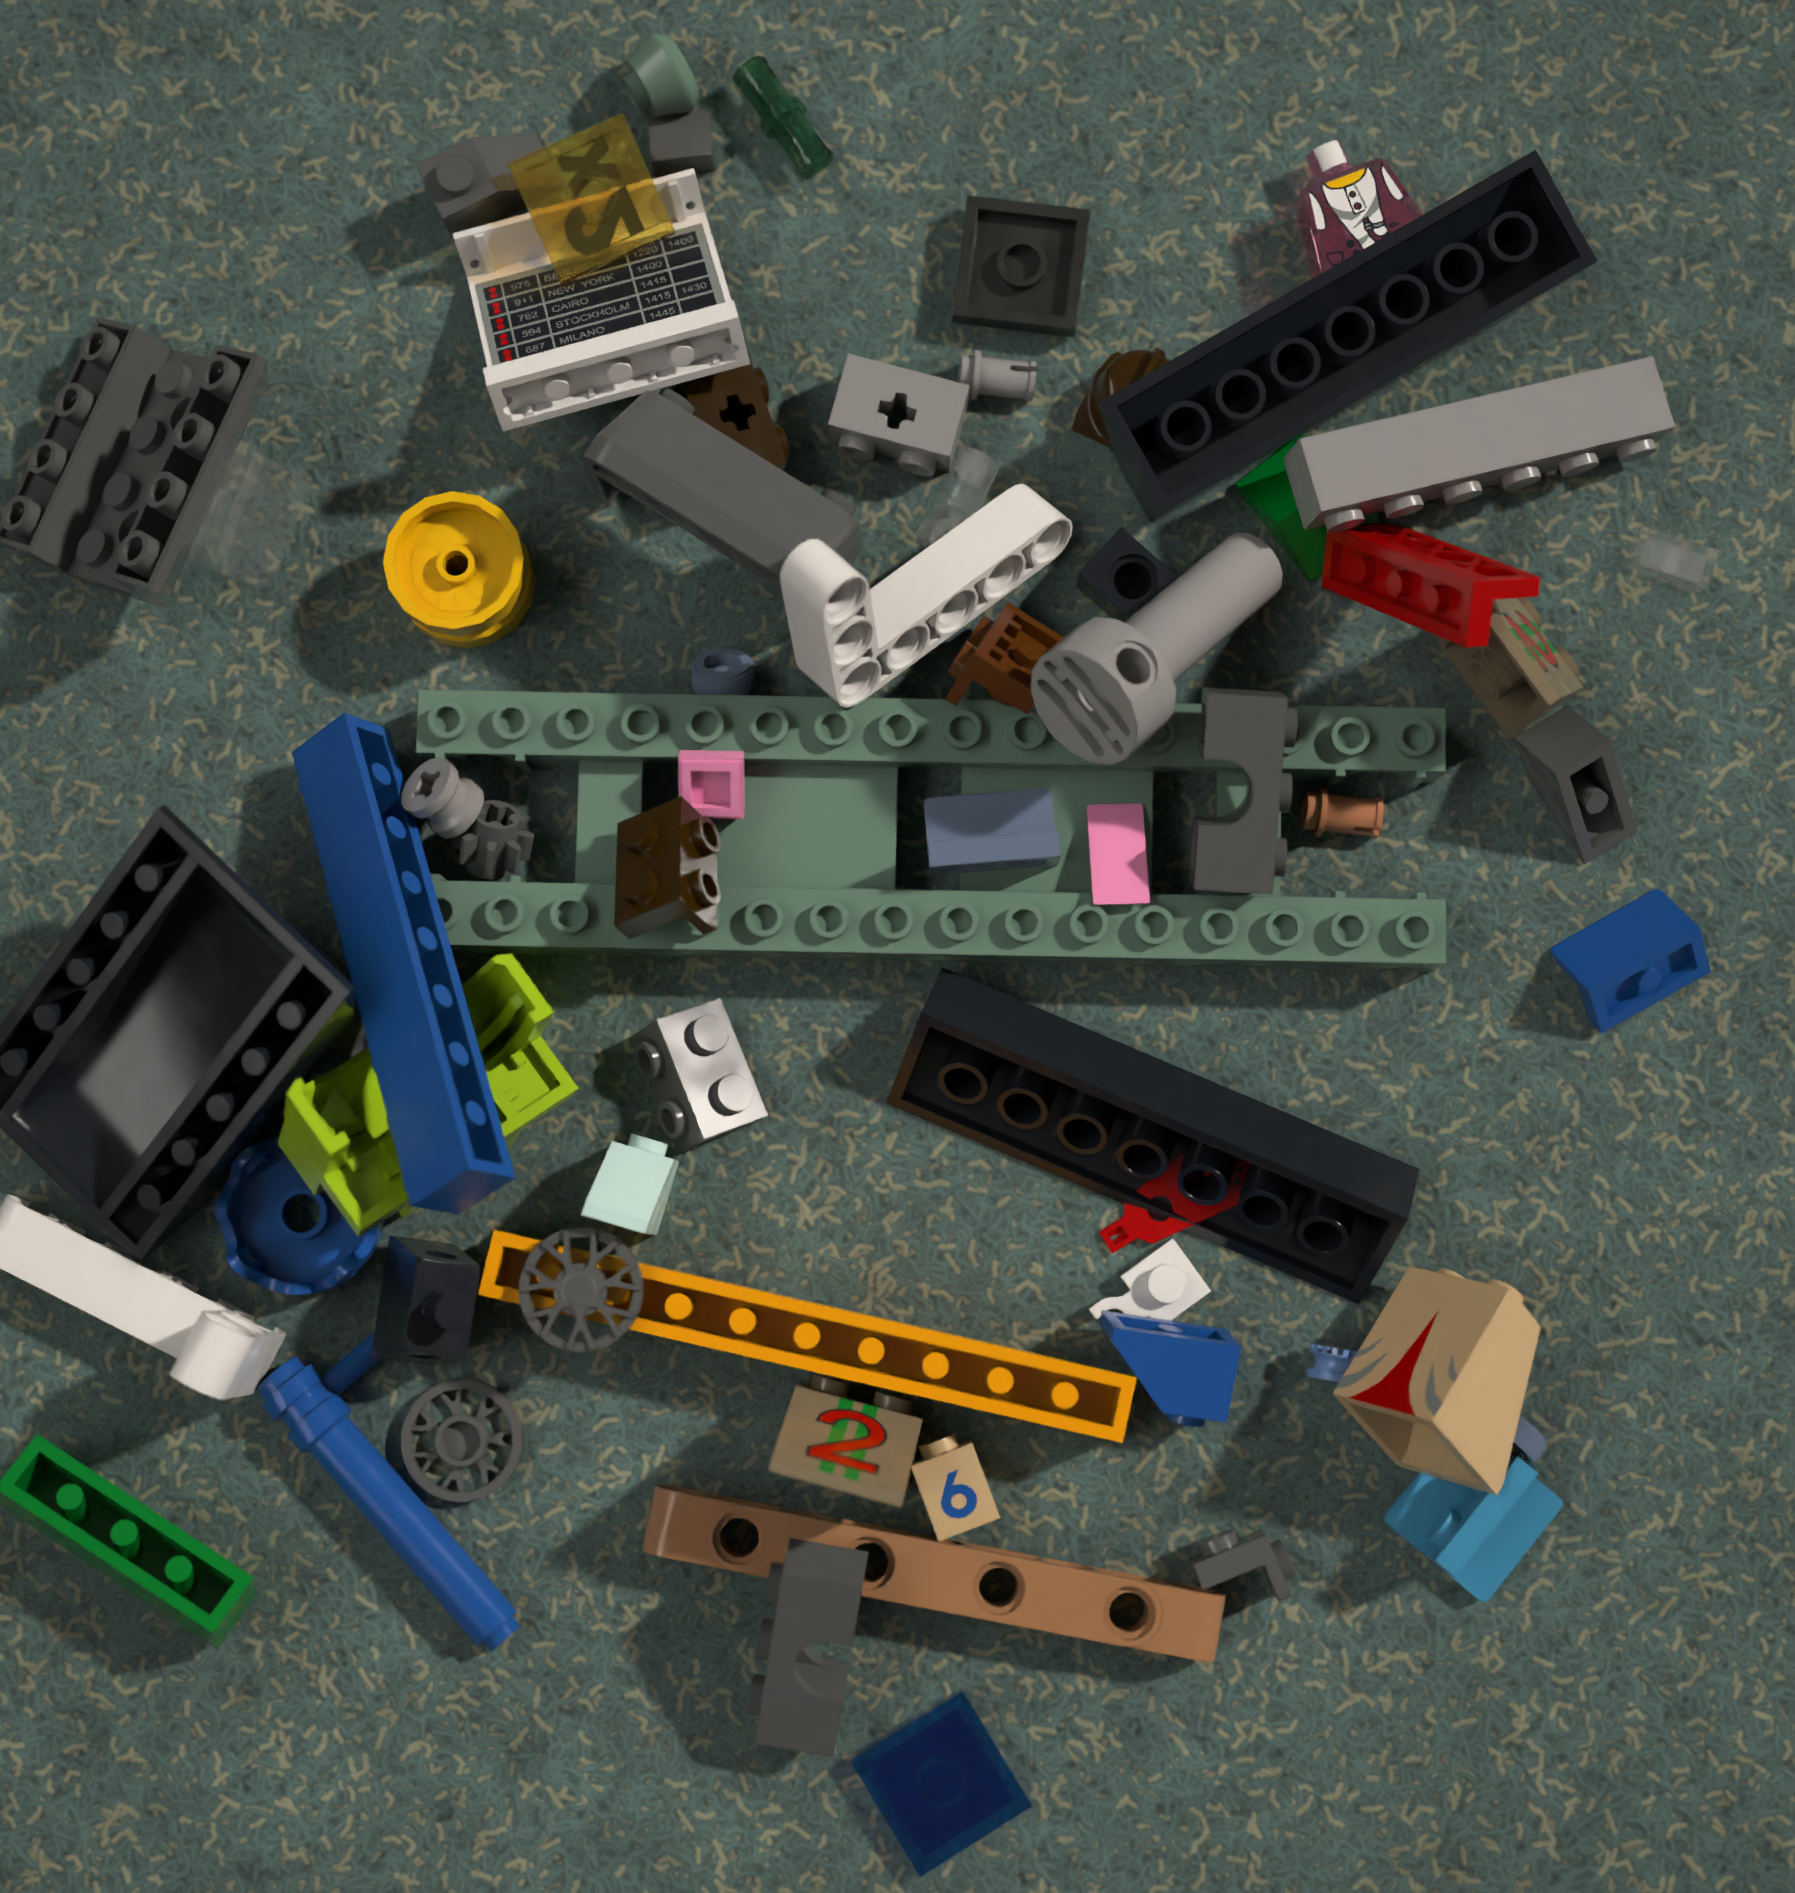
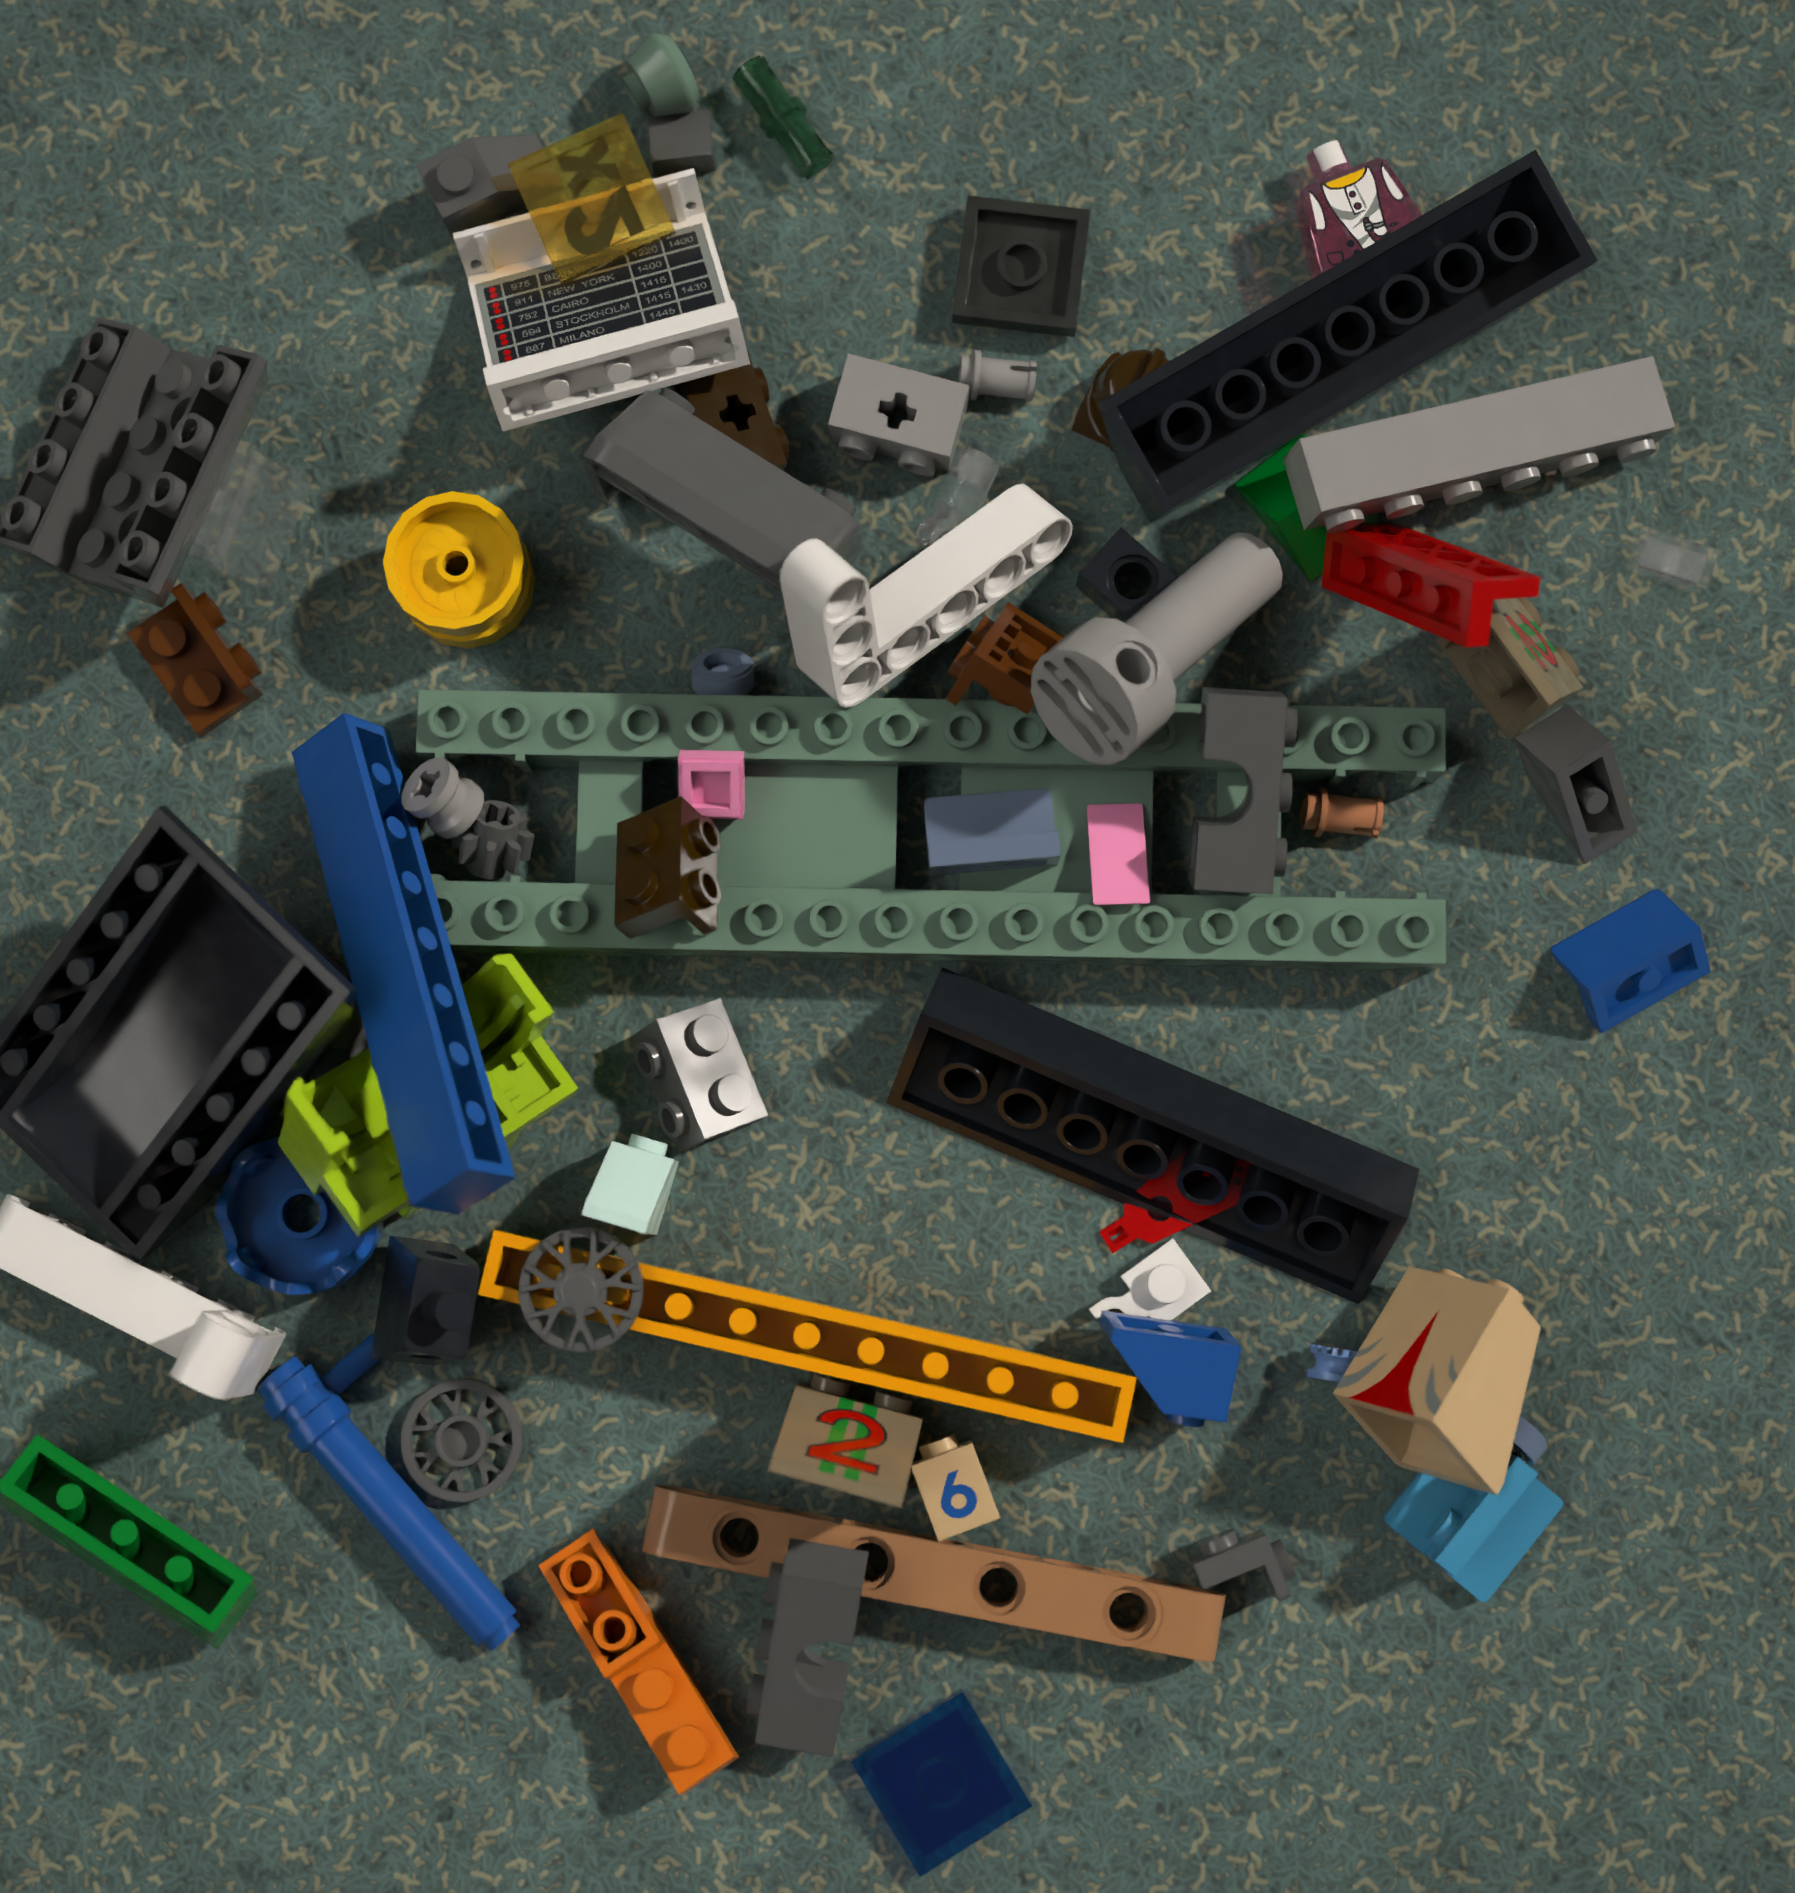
none -> reddish brown bracket [127,583,263,737]
none -> orange slope [538,1529,739,1795]

